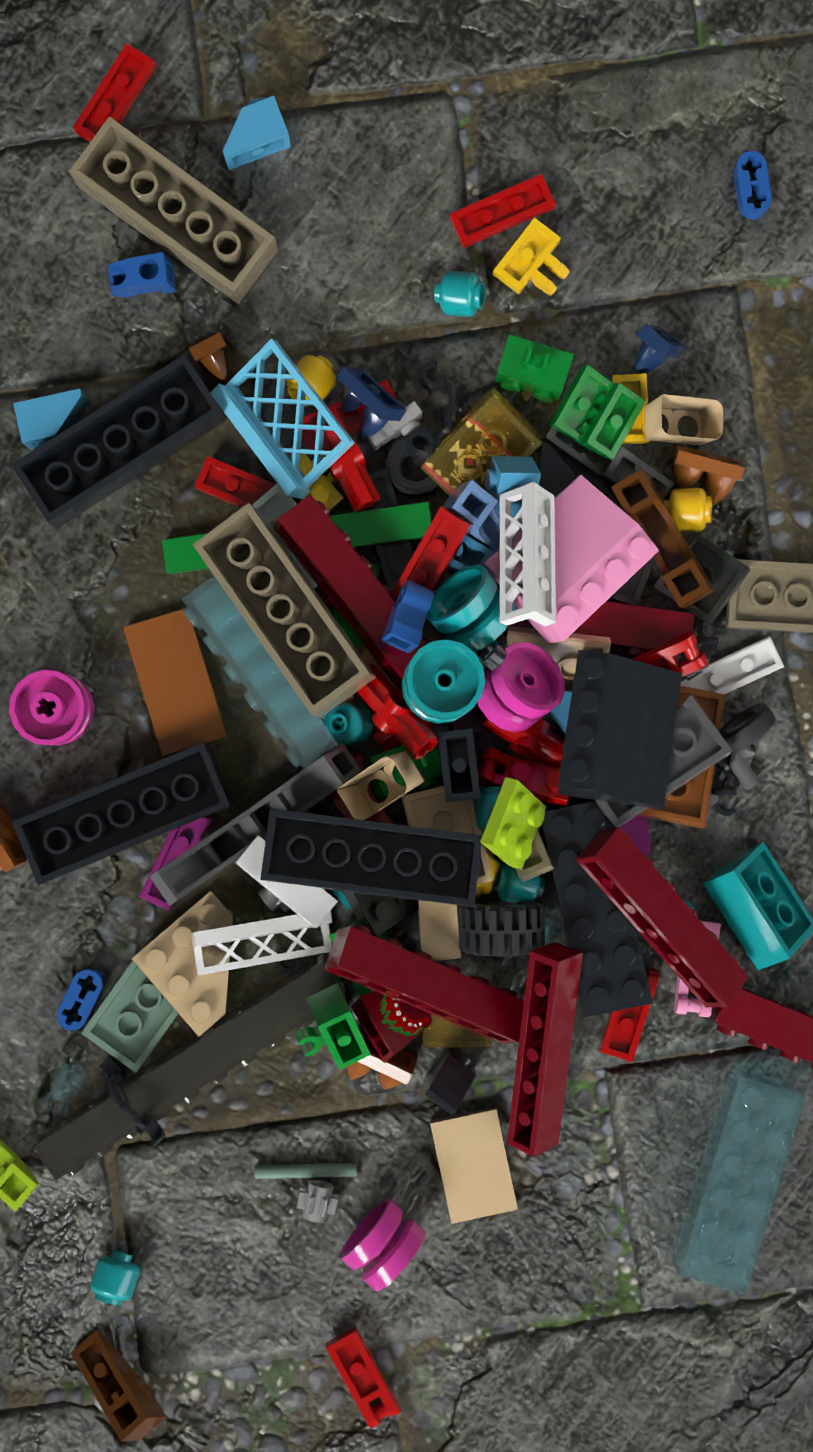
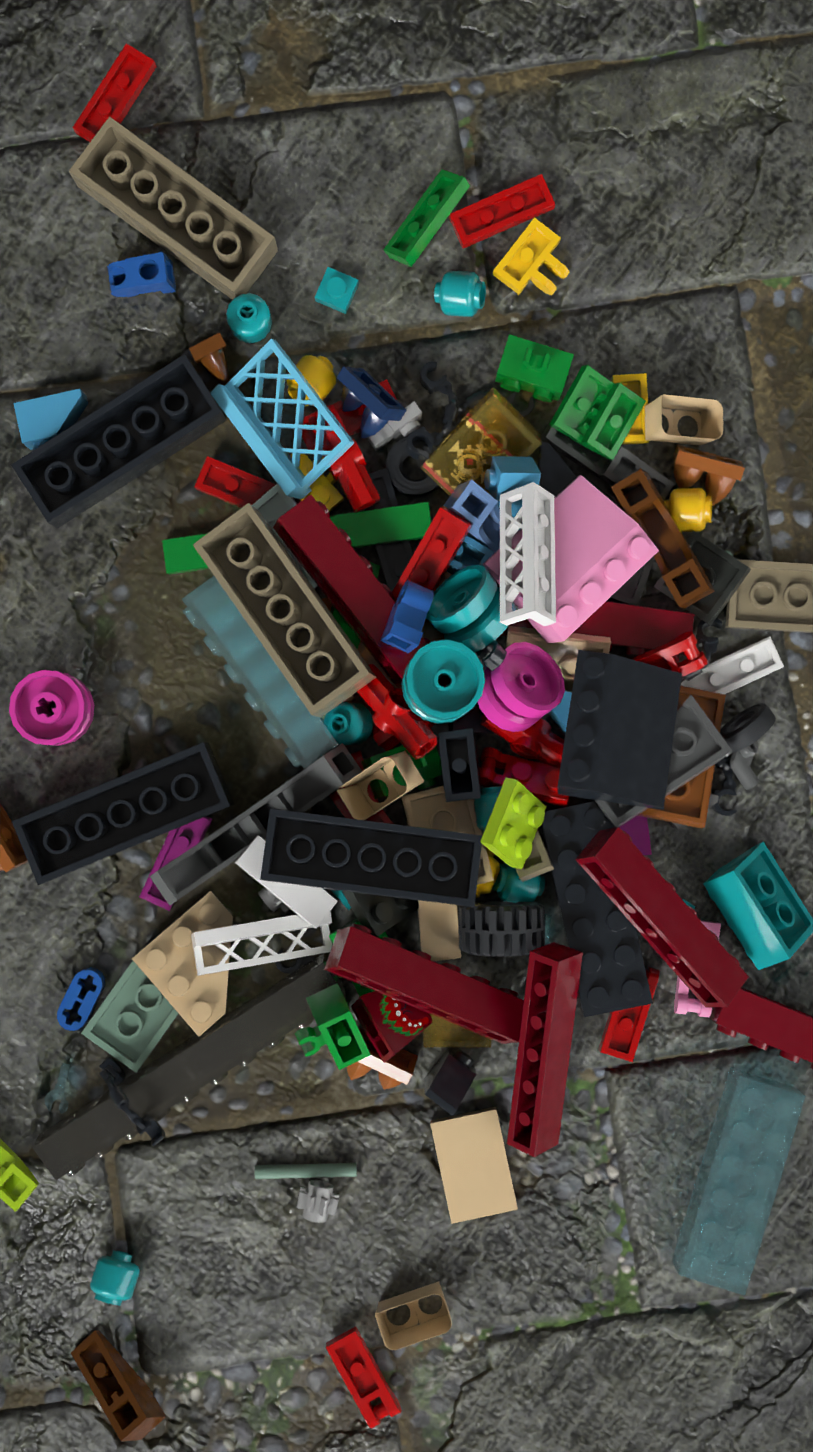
dark orange tile [123,608,228,756] -> none
dark azure slope [223,96,291,170] -> none
dark pink wheel [339,1198,425,1292] -> none
dark blue tile [635,324,686,374] -> none
blue beam [733,151,772,220] -> none
none -> teal head [226,293,272,343]
none -> teal plate [315,267,359,314]
none -> tan piece [375,1281,452,1350]
none -> green plate [383,169,470,267]

